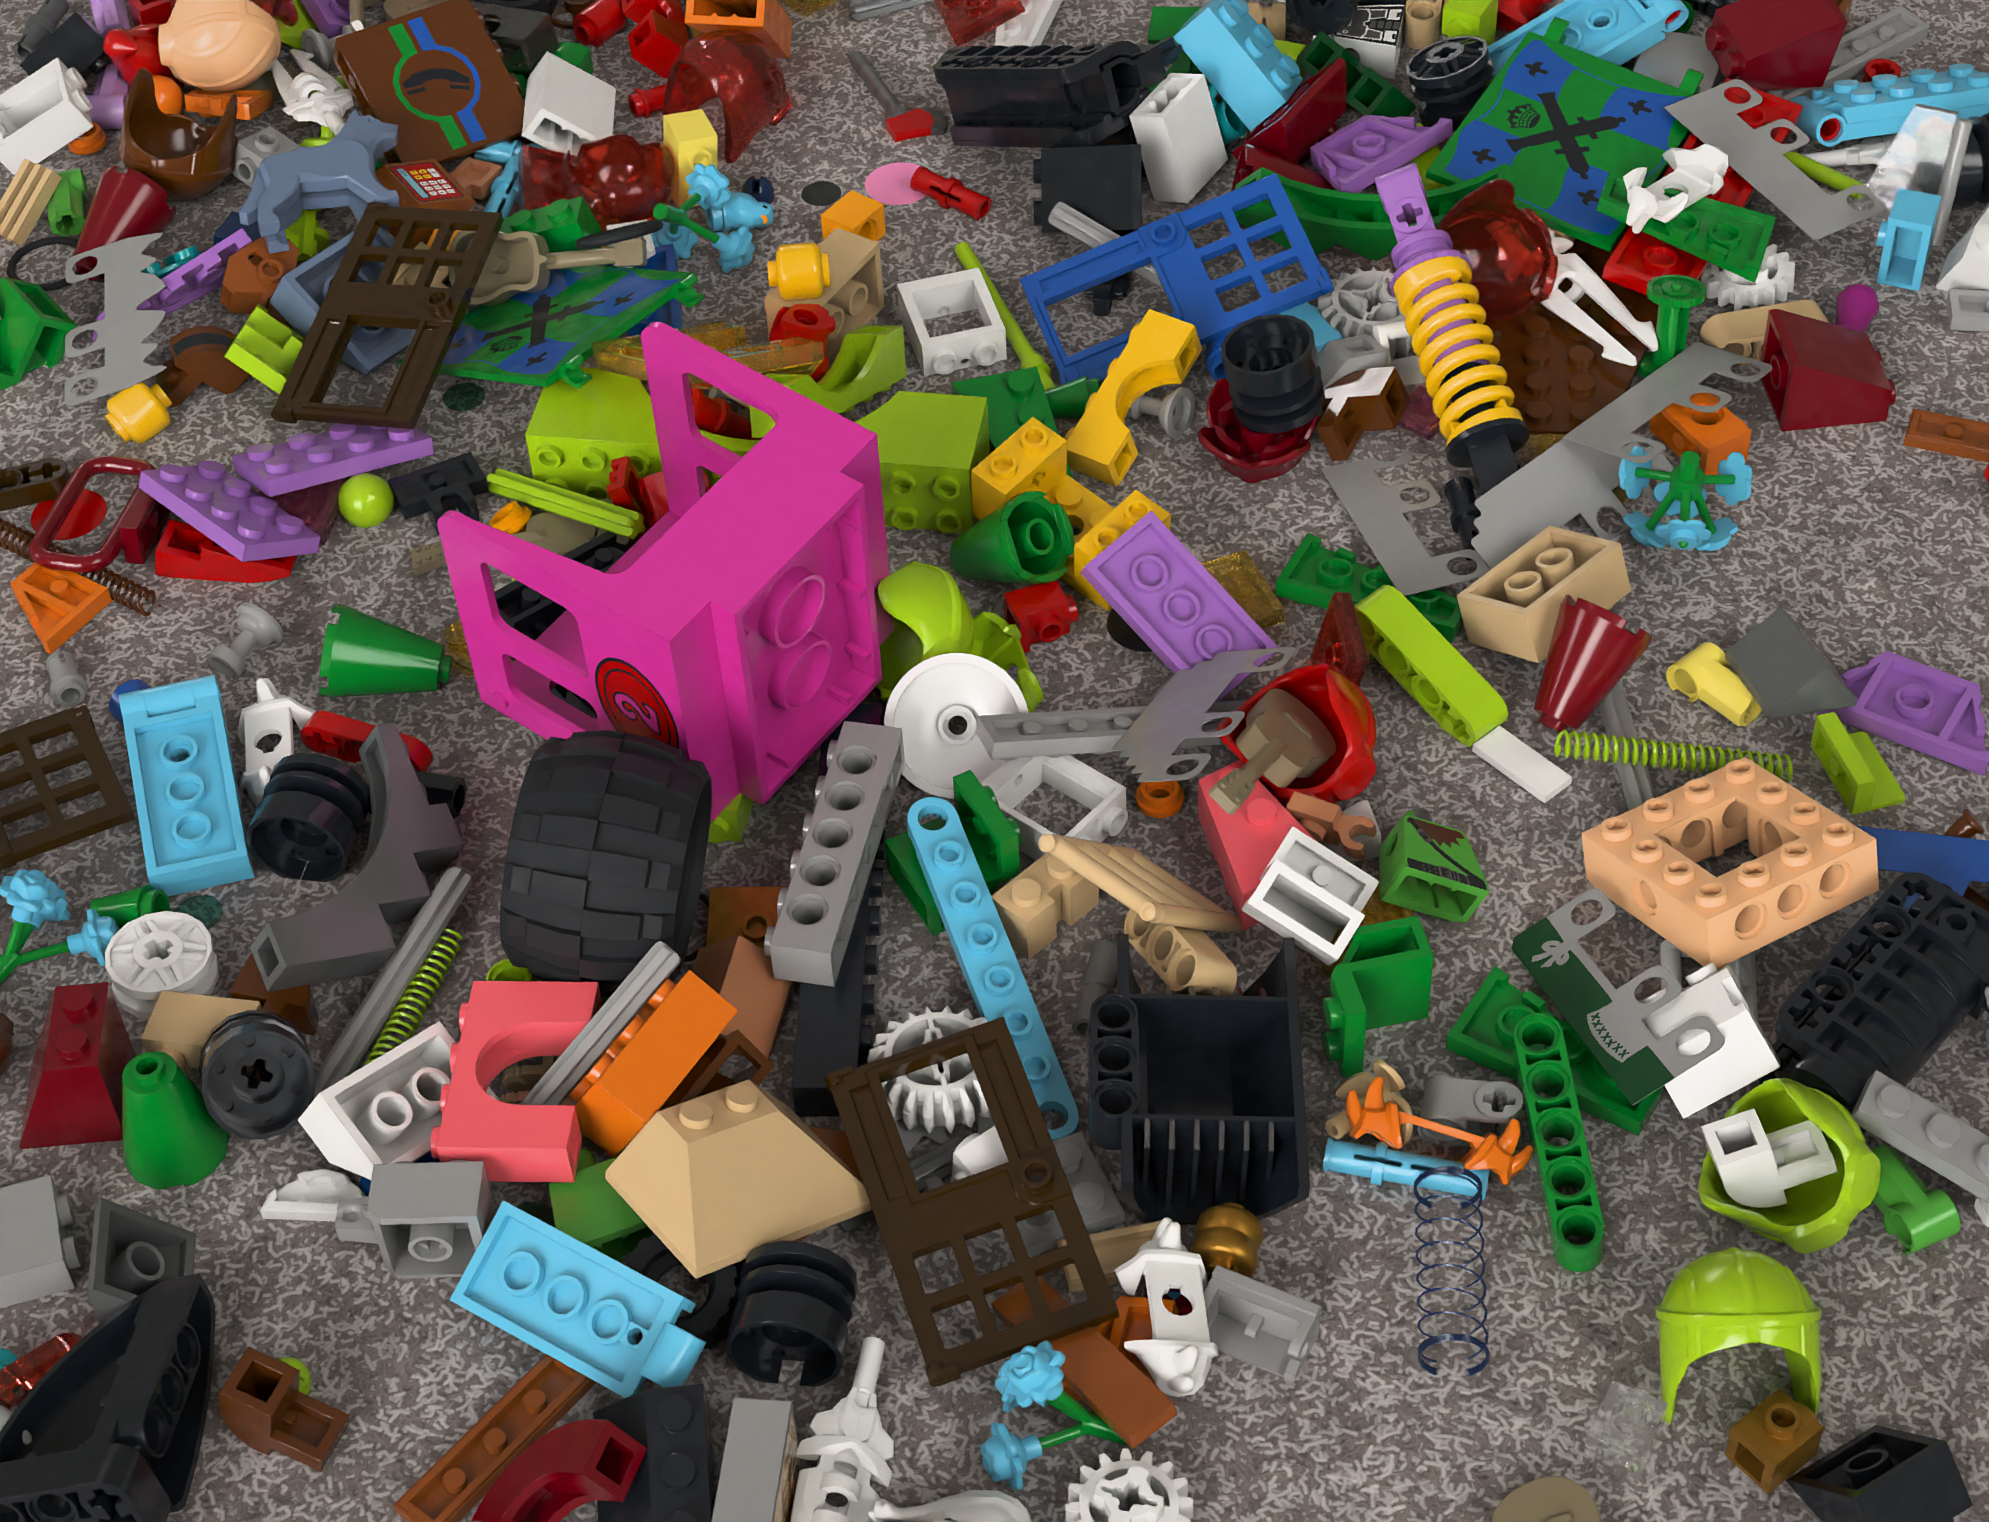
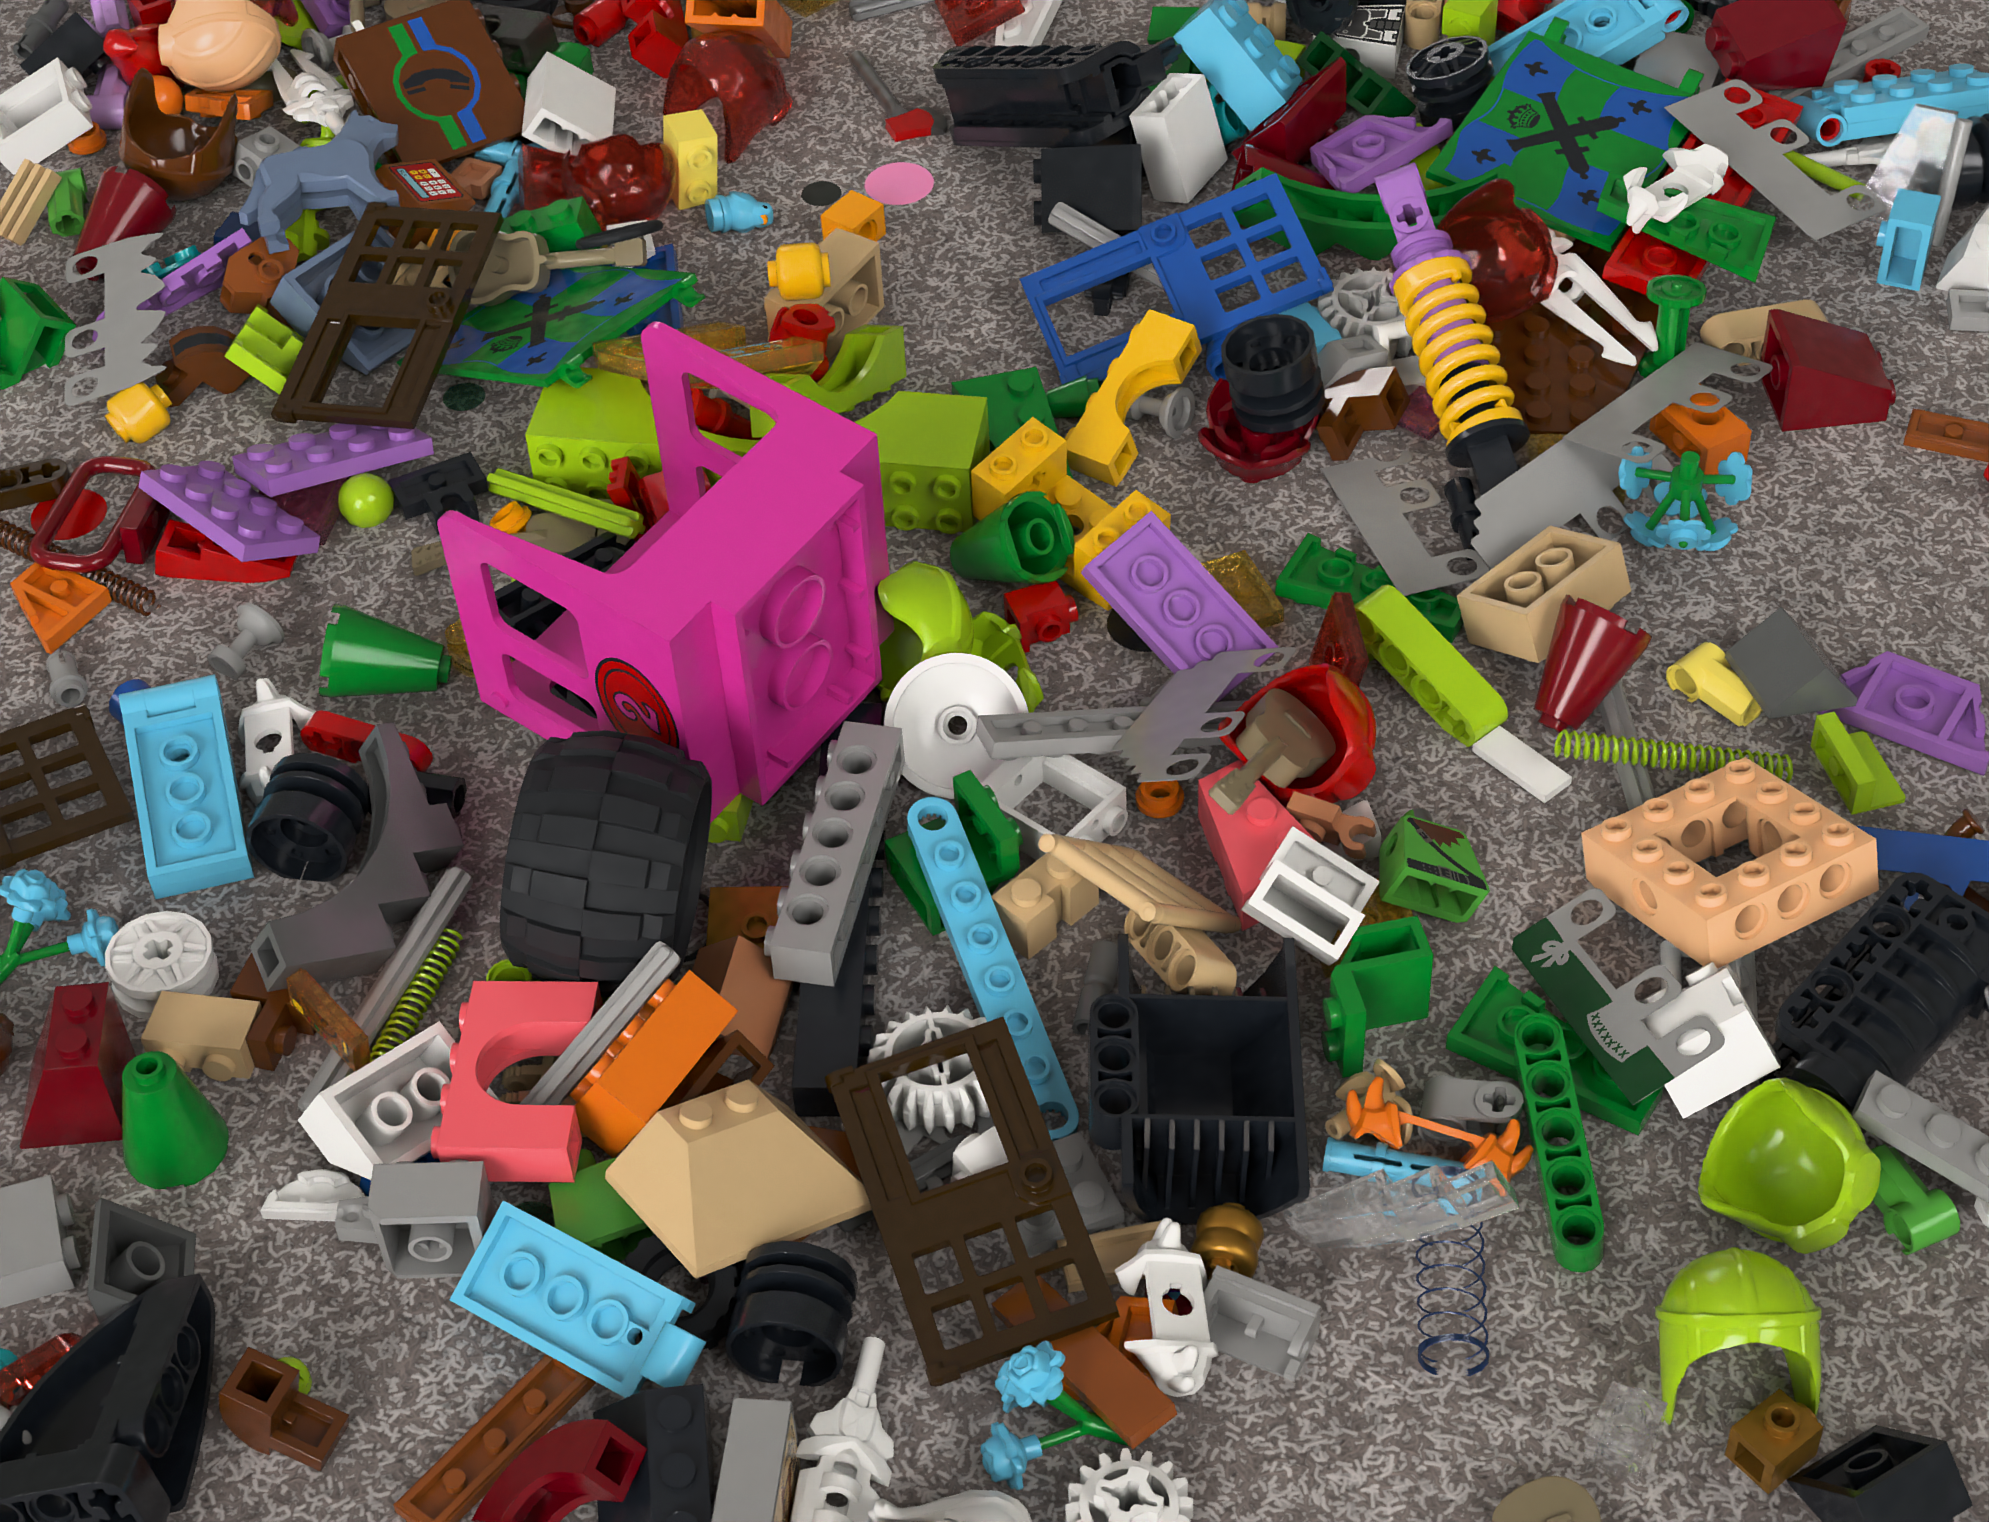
black piece [7,236,81,291] -> none
green cone [90,885,170,930] -> none
clear green piece [174,895,223,930] -> none
black wheel [198,1010,317,1139] -> none
red pin [628,81,681,119] -> none
medium azure plant [651,163,755,273] -> none
dark blue hinge [742,176,775,204] -> none
white window [897,268,1007,376] -> none
red pin [910,166,992,221] -> none
lime bar [955,242,1056,392] -> none
white gear [1700,244,1795,311] -> none
white brick [1701,1108,1837,1208] -> none
magenta cone [1835,284,1879,333] -> none
none -> clear orange tile [286,968,370,1072]
none -> clear slope [1283,1160,1519,1248]

